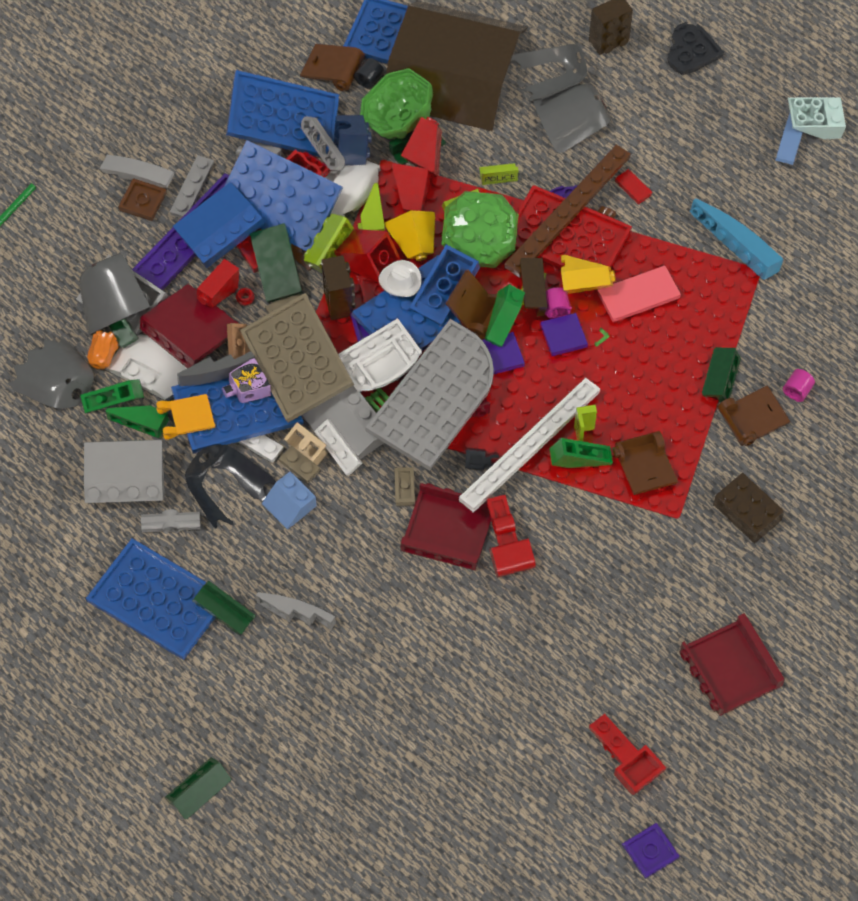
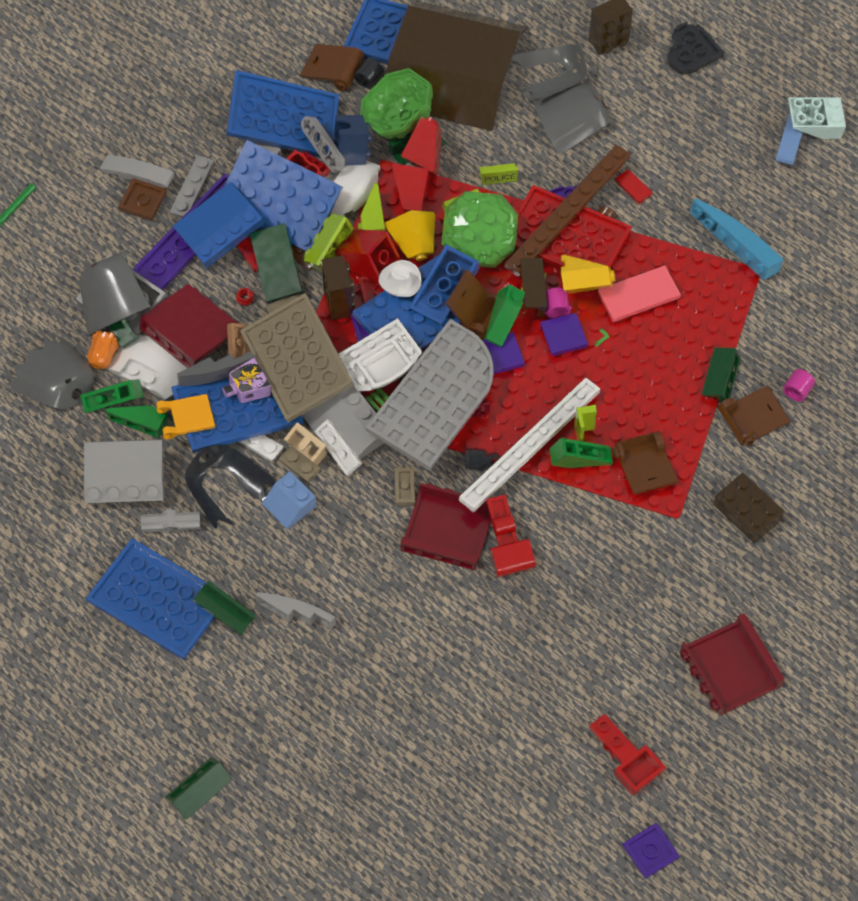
red slope [197,259,239,308] -> none

